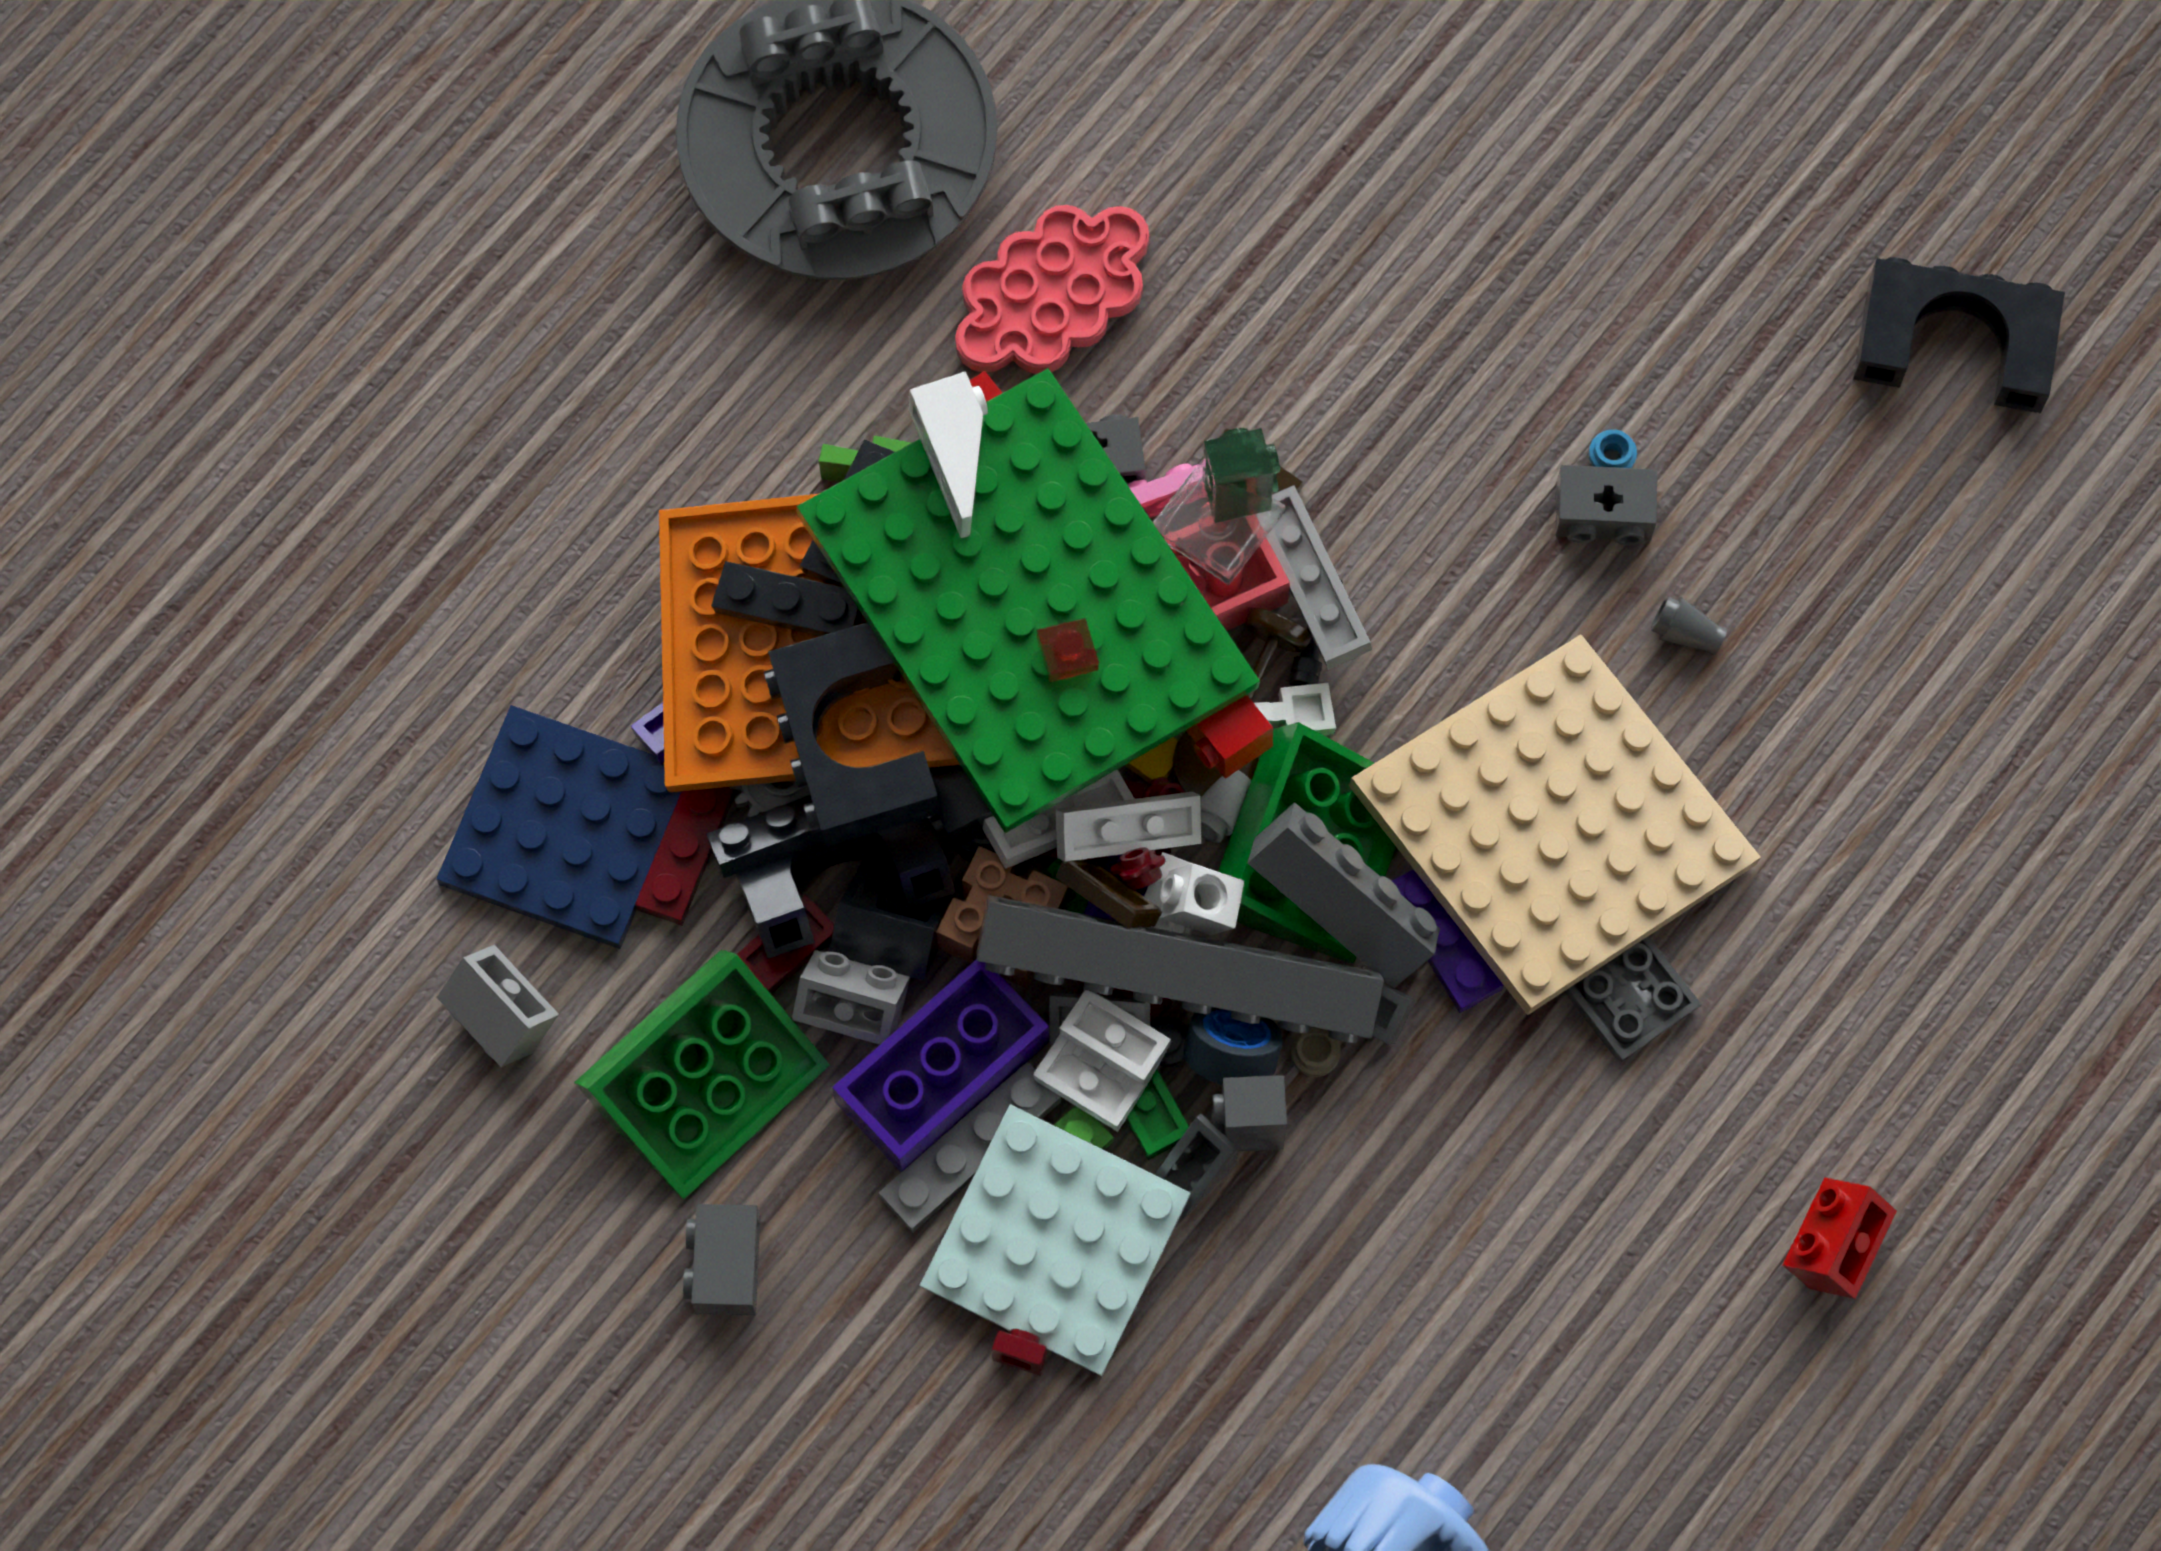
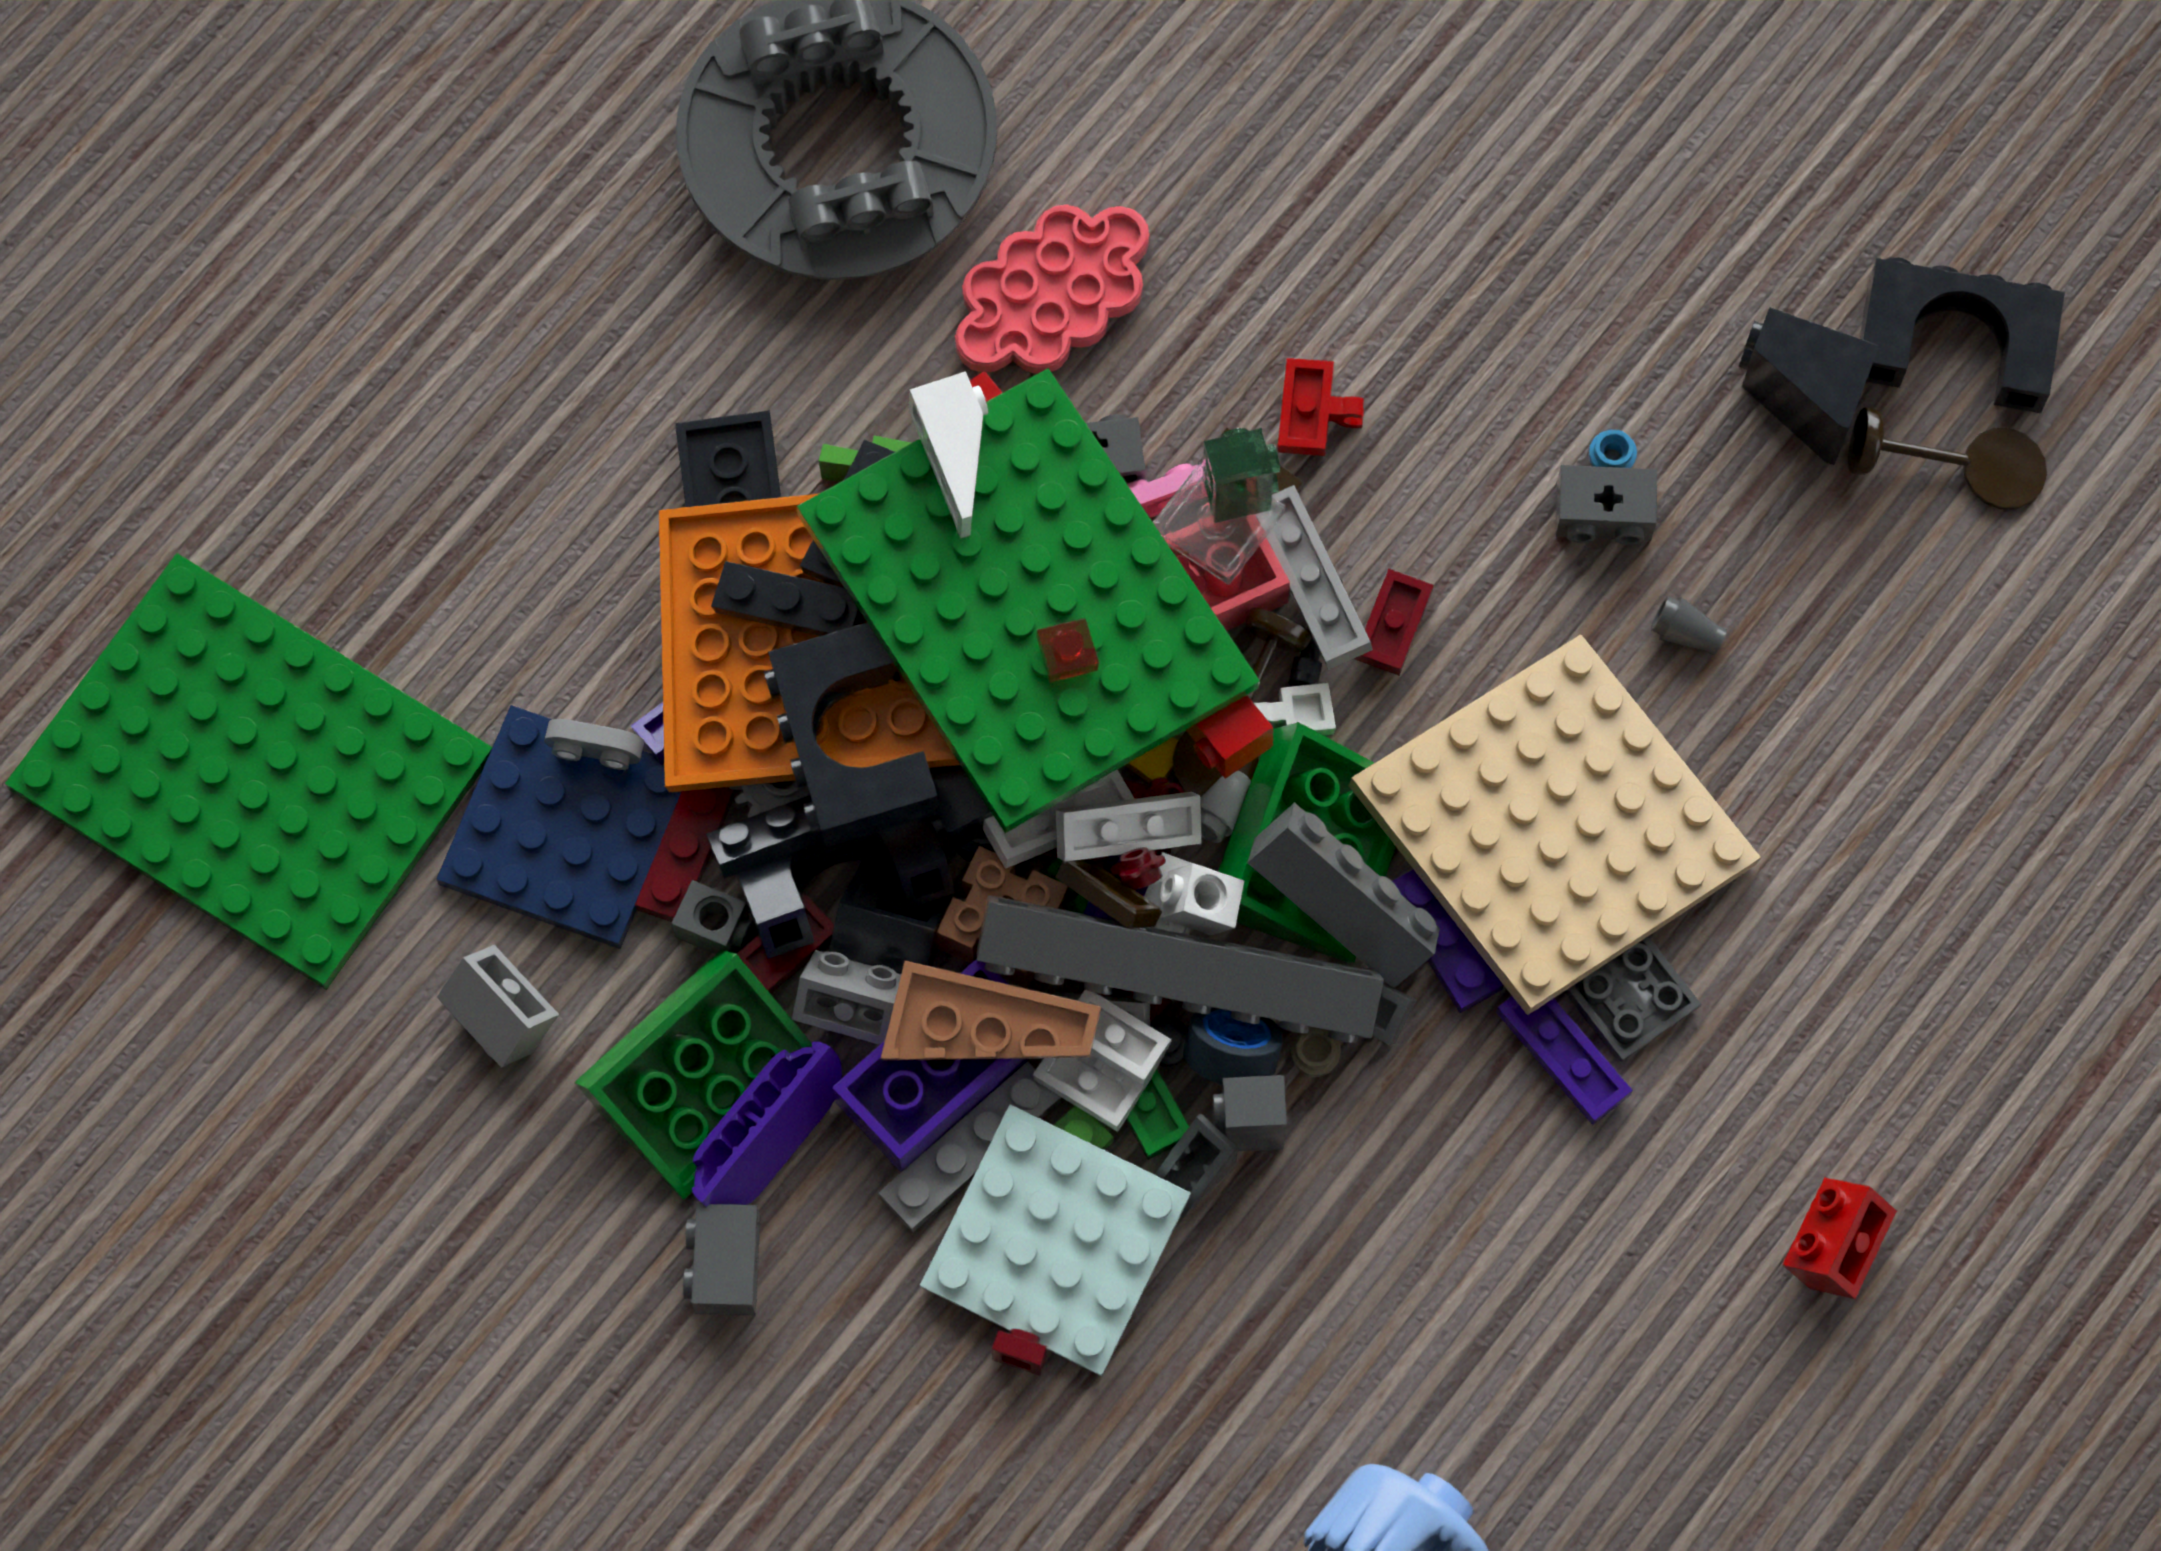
none -> green plate [5,553,493,990]
none -> light grey plate [544,719,645,770]
none -> dark grey brick [672,880,753,954]
none -> black plate [675,410,781,507]
none -> dark purple brick [692,1041,842,1207]
none -> nougat wing [881,961,1102,1060]
none -> red plate [1278,358,1364,456]
none -> dark red plate [1354,568,1434,676]
none -> dark purple plate [1496,996,1633,1125]
none -> black slope [1738,307,1879,465]
none -> dark brown piece [1848,407,2047,509]

